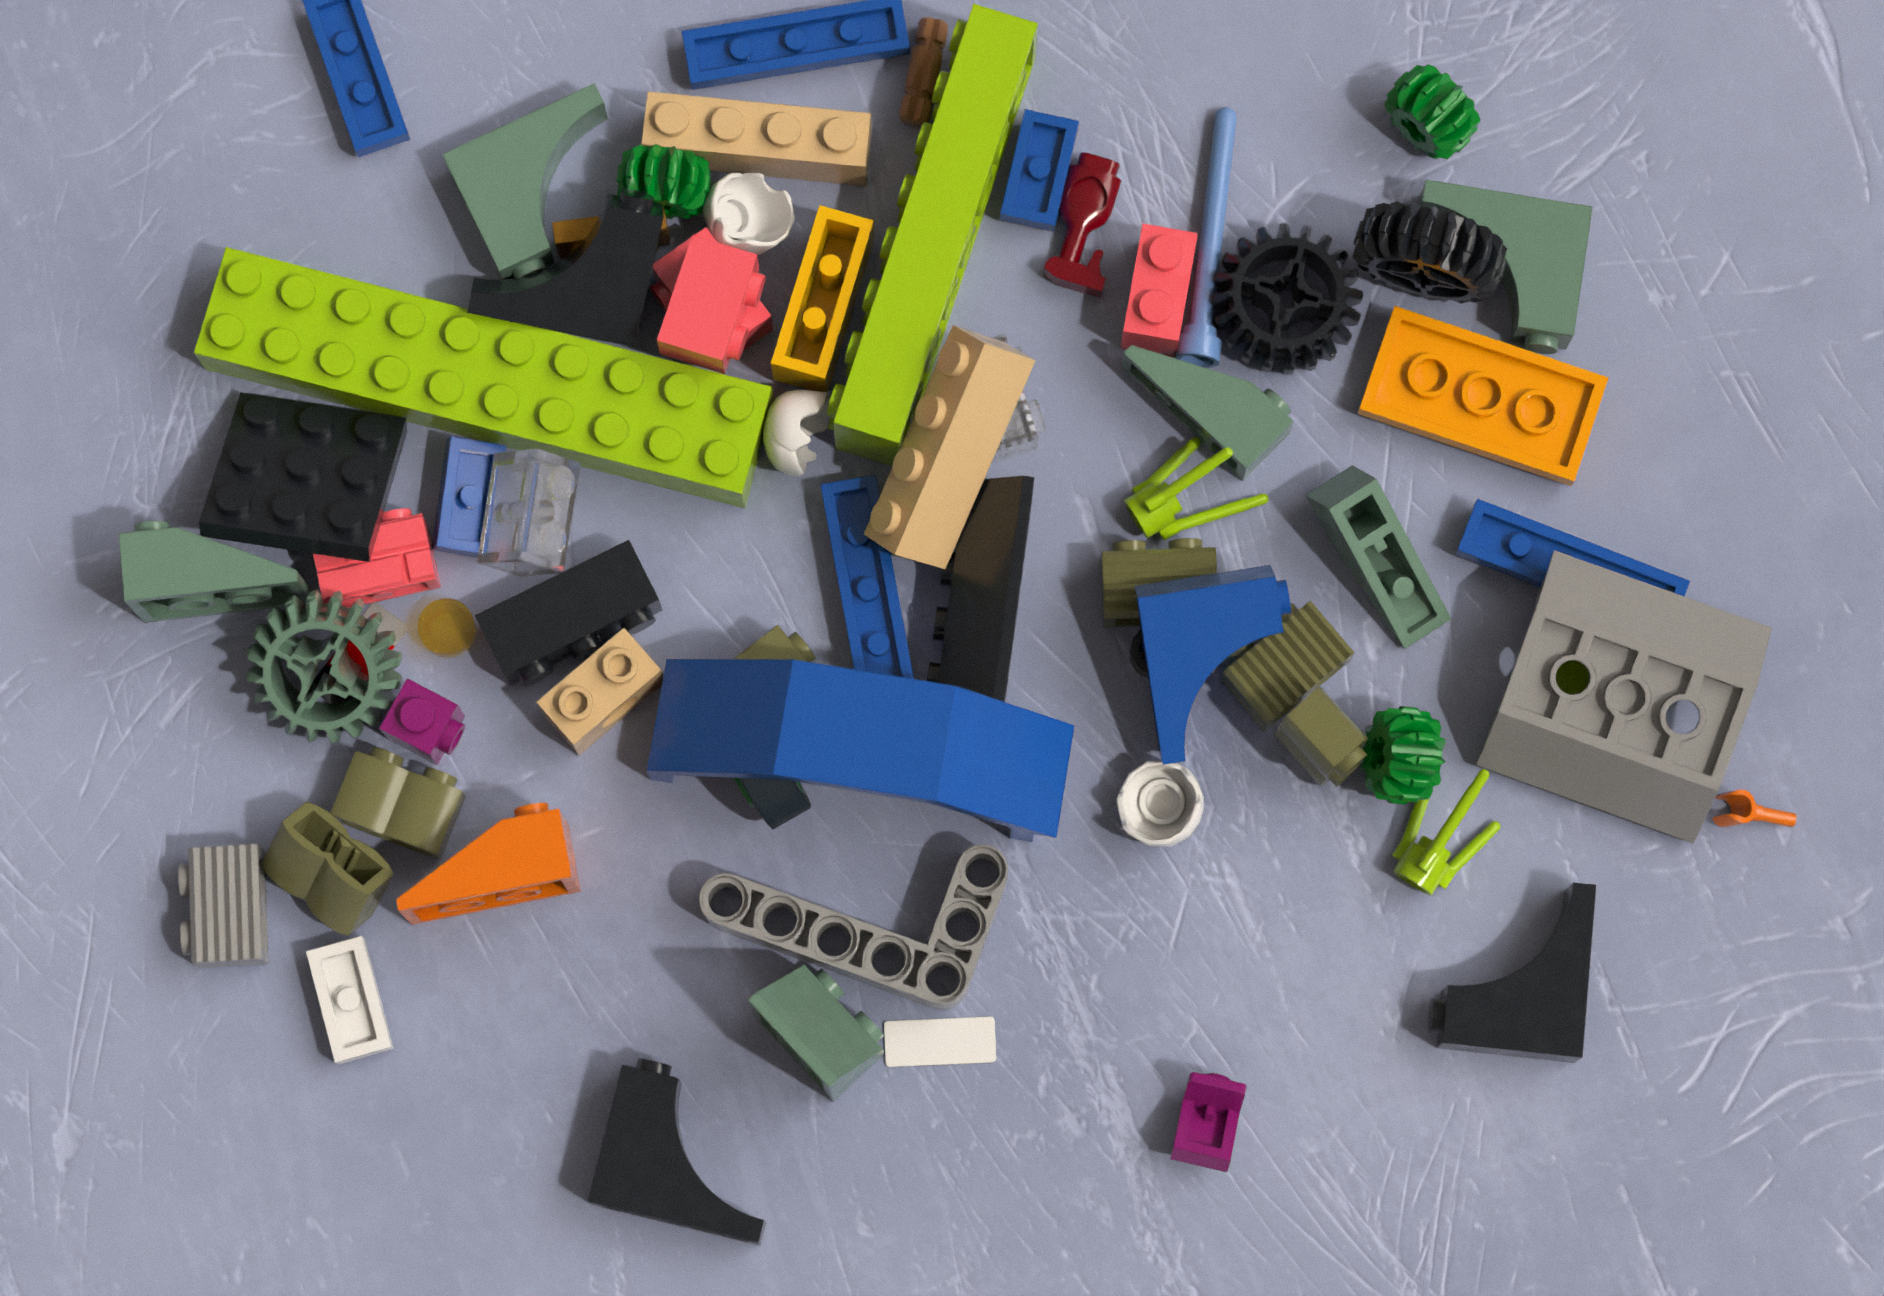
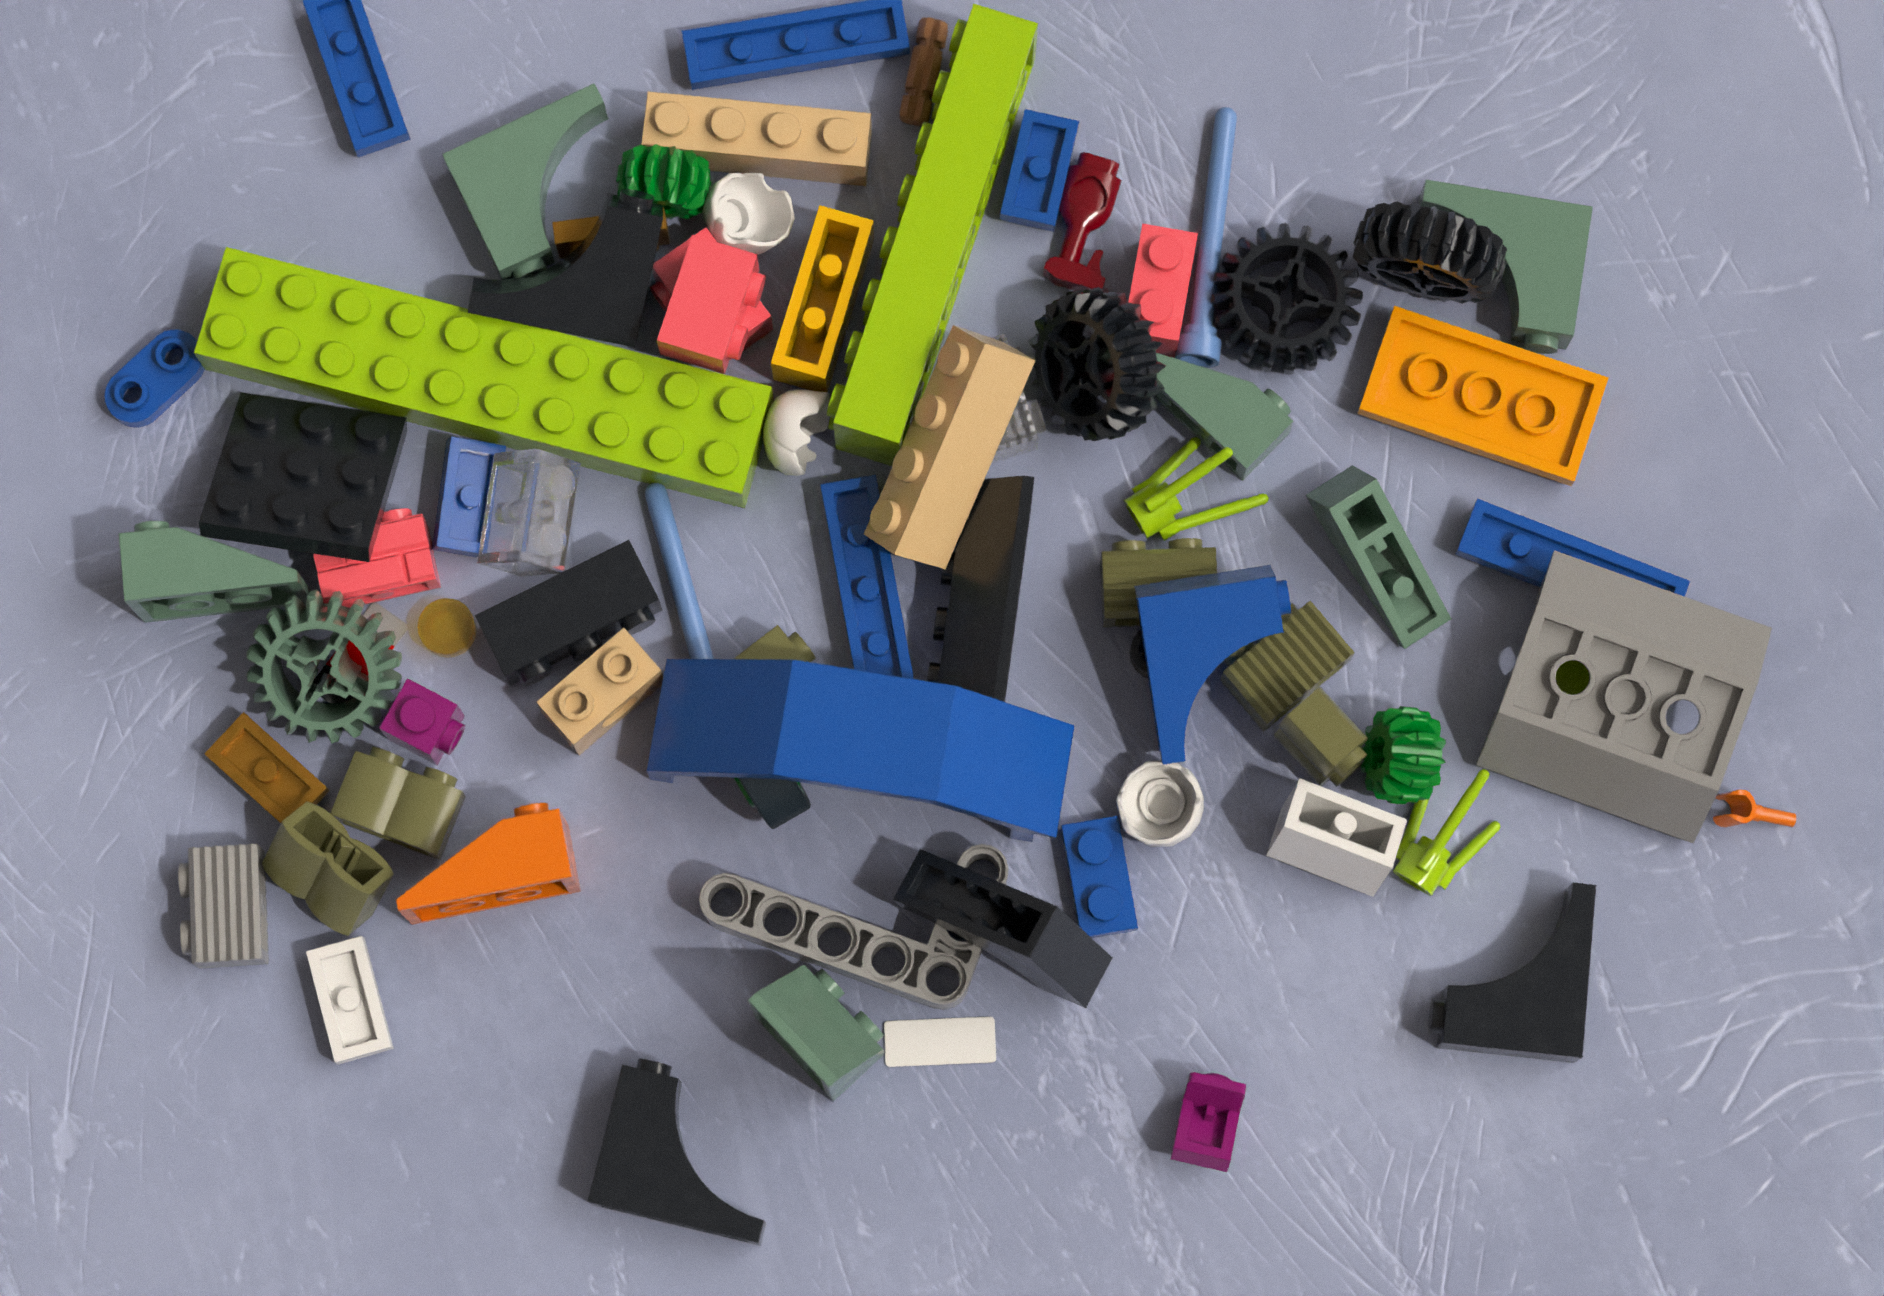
green gear [1384,64,1481,160] -> none
none -> blue plate [105,329,205,428]
none -> pearl gold plate [204,712,330,823]
none -> medium blue piece [645,483,714,659]
none -> black arch [893,849,1112,1008]
none -> black gear [1028,287,1166,441]
none -> blue plate [1061,816,1138,938]
none -> white brick [1266,778,1407,897]

